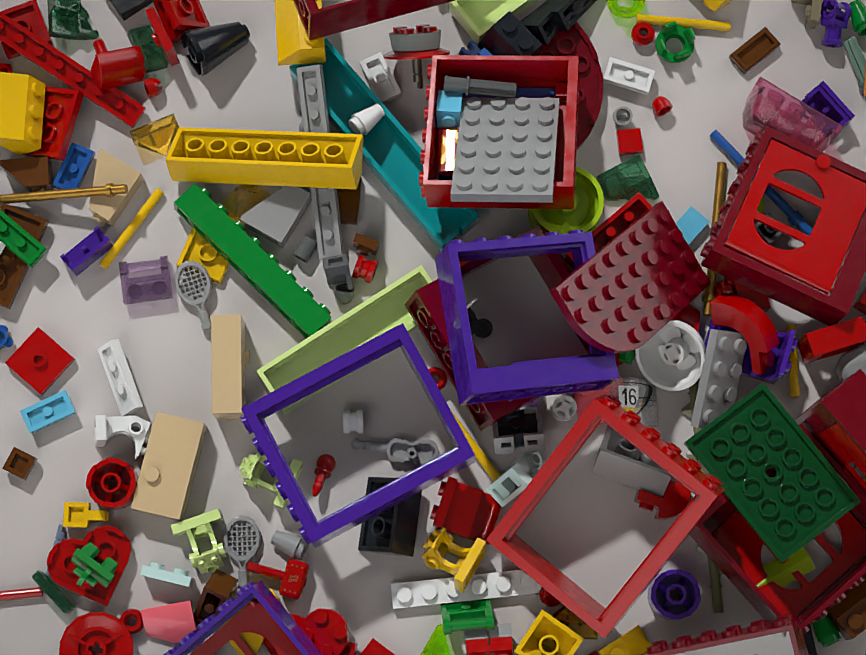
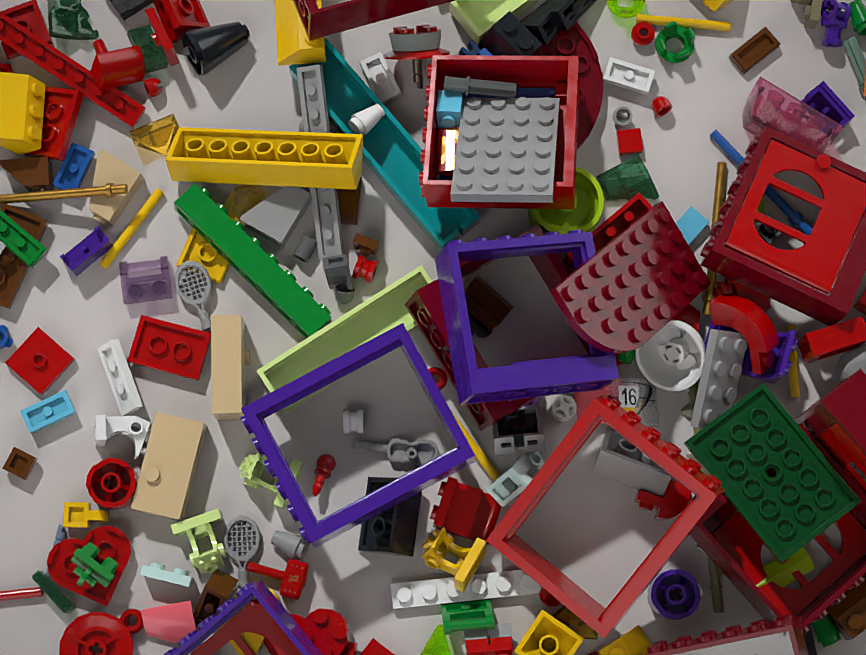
none -> red plate [127,315,211,381]
none -> reddish brown panel [464,276,514,330]

